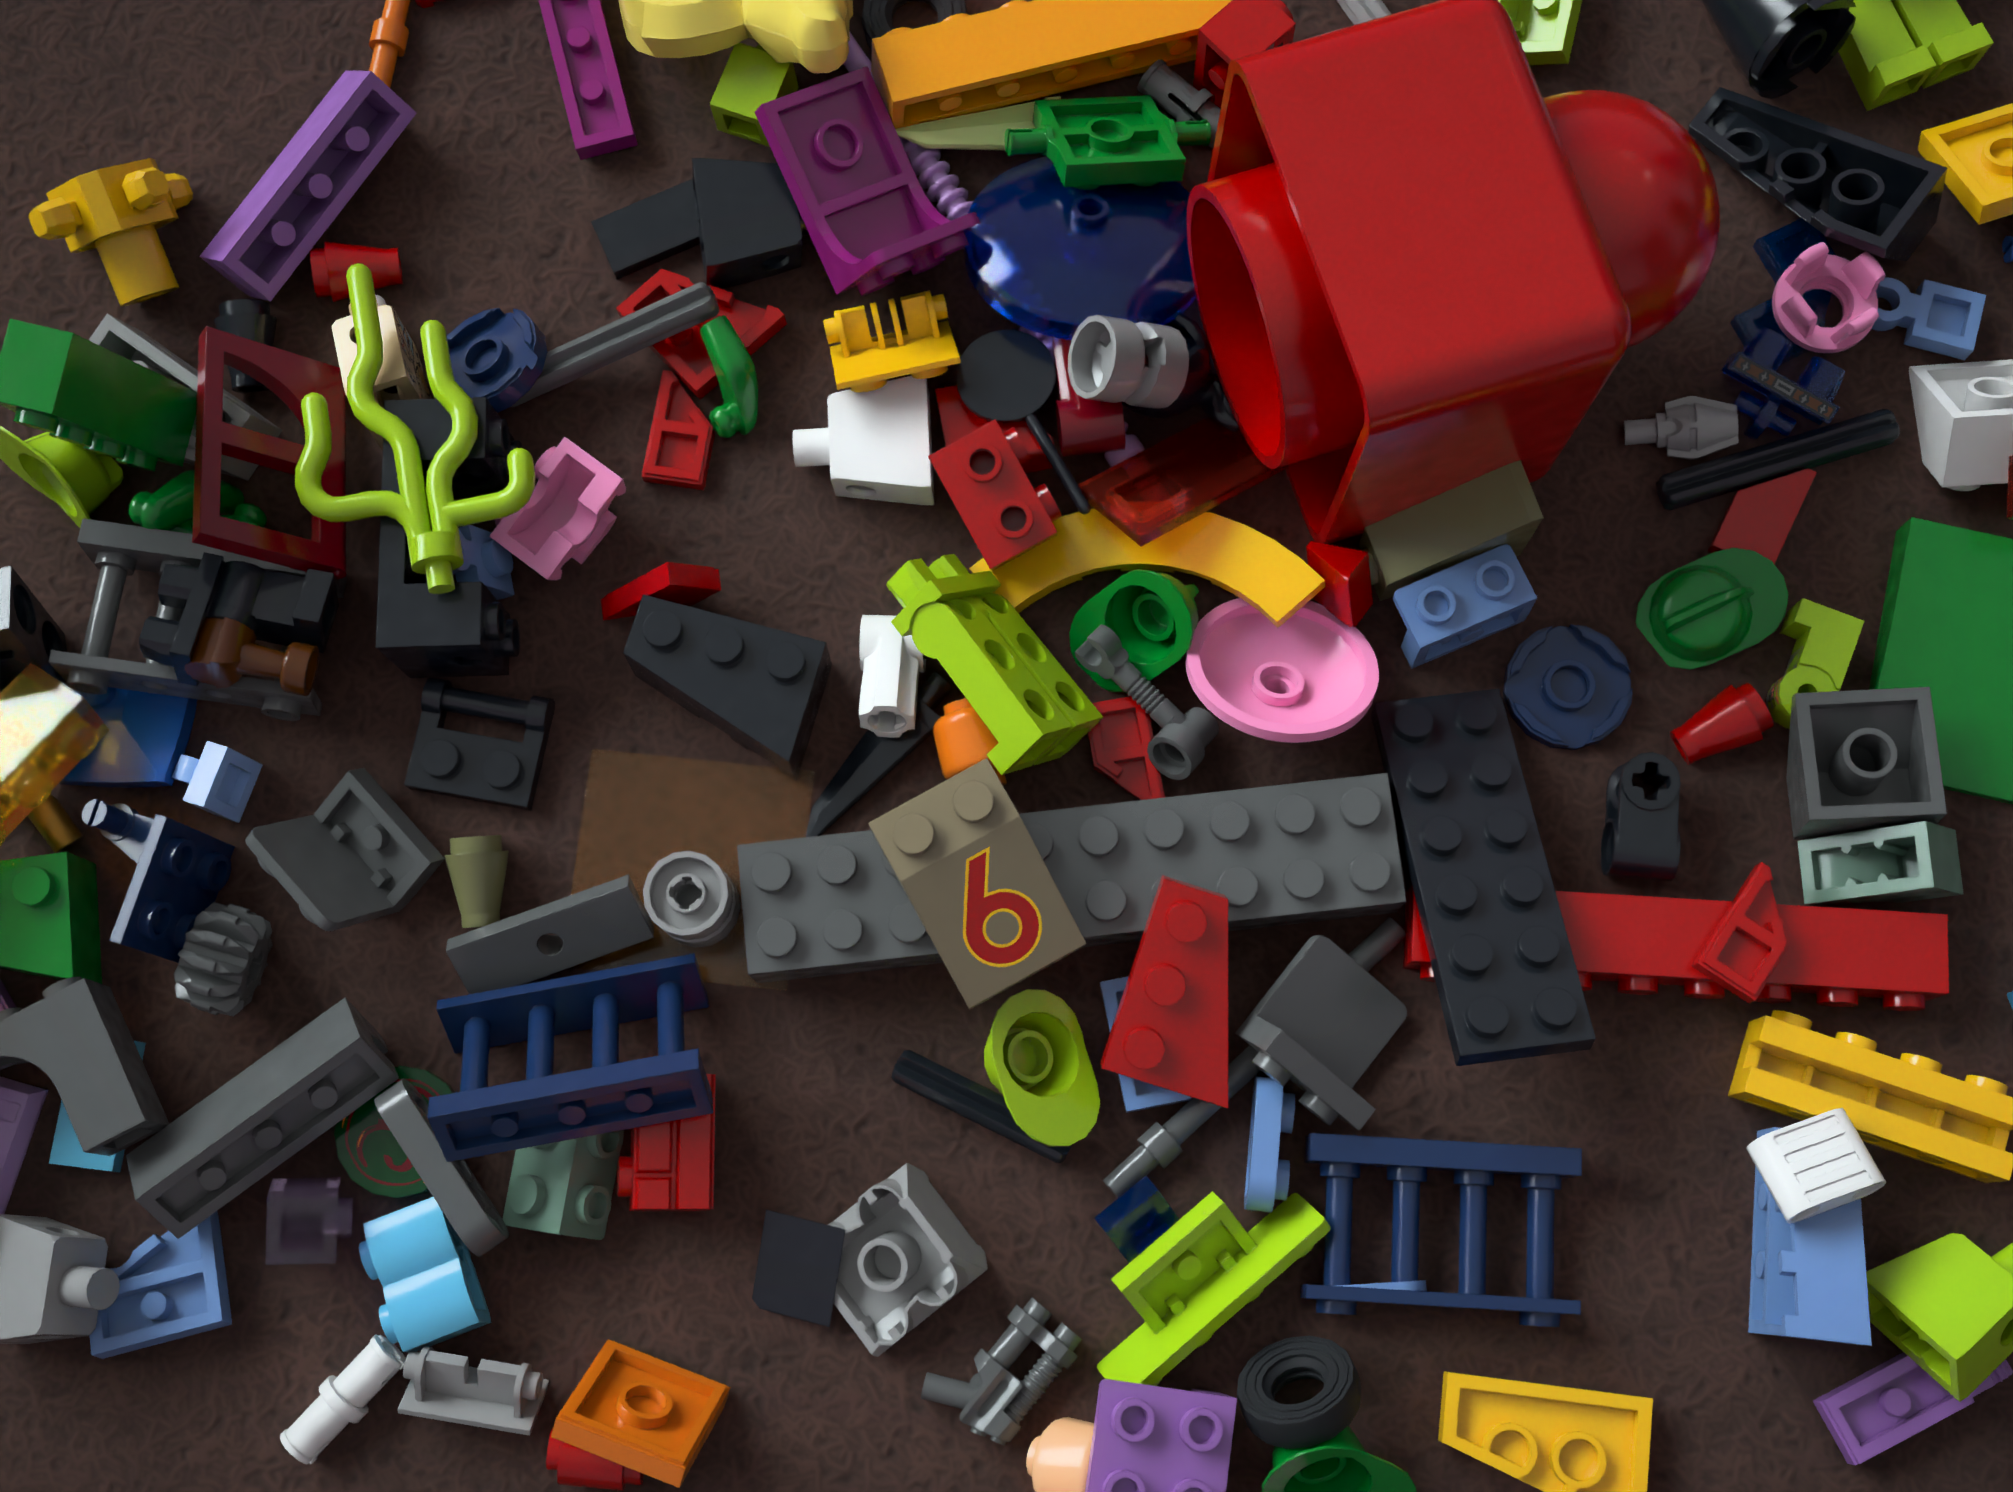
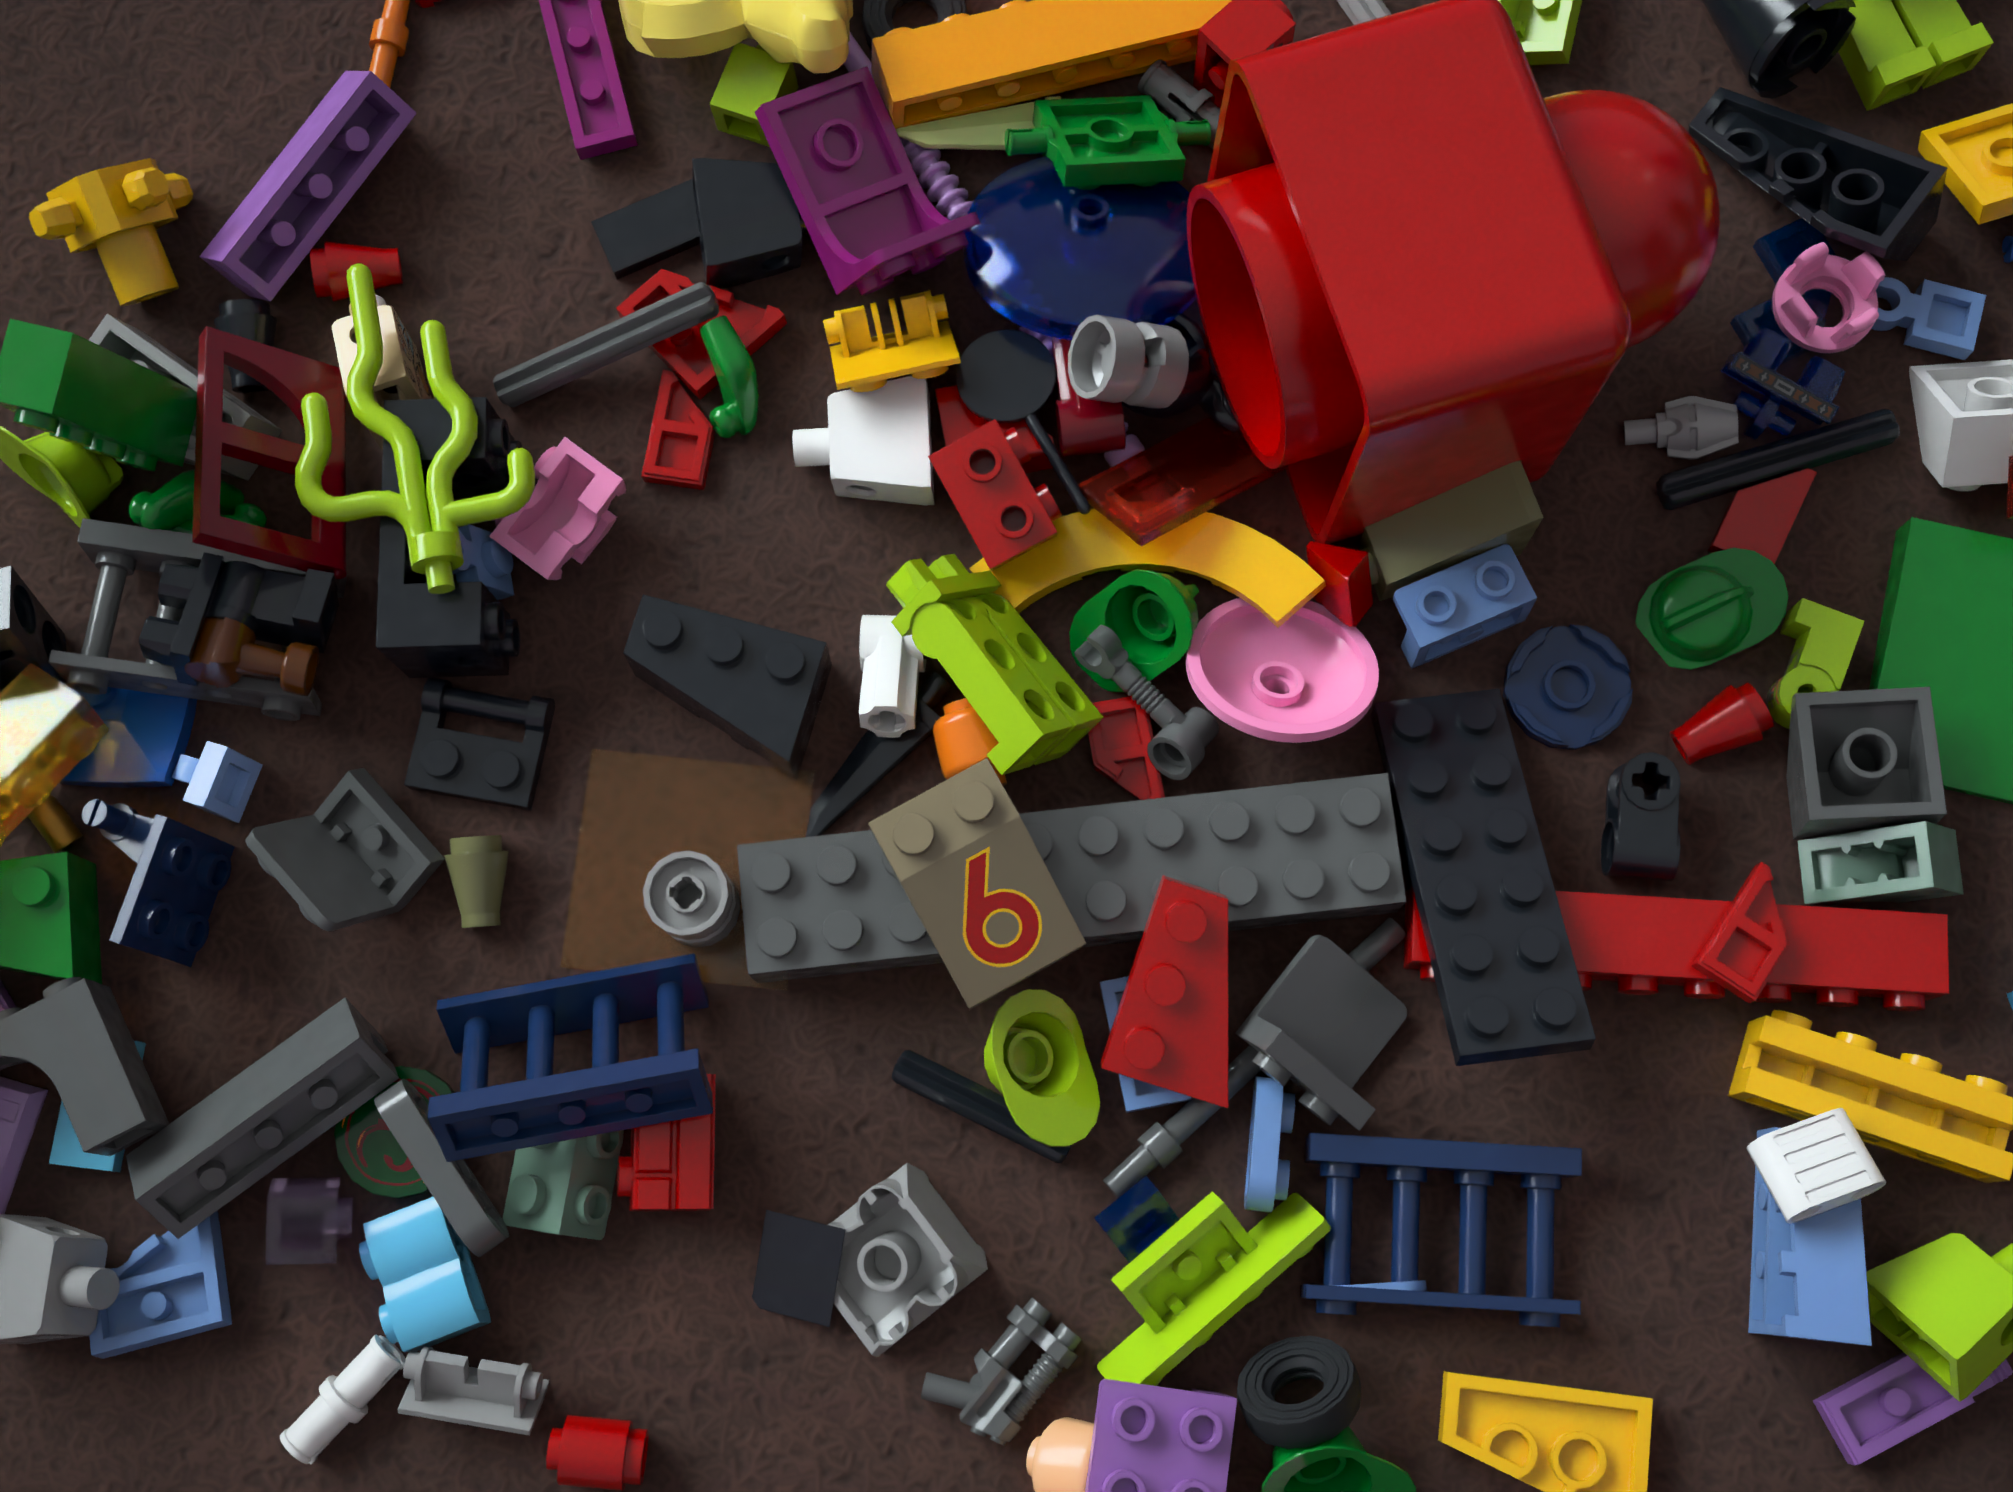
dark grey gear [174,902,273,1017] -> none
dark grey tile [446,875,654,994] -> none
dark blue tile [447,308,548,413] -> none
orange plate [551,1339,731,1488] -> none
red tile [601,562,721,620] -> none

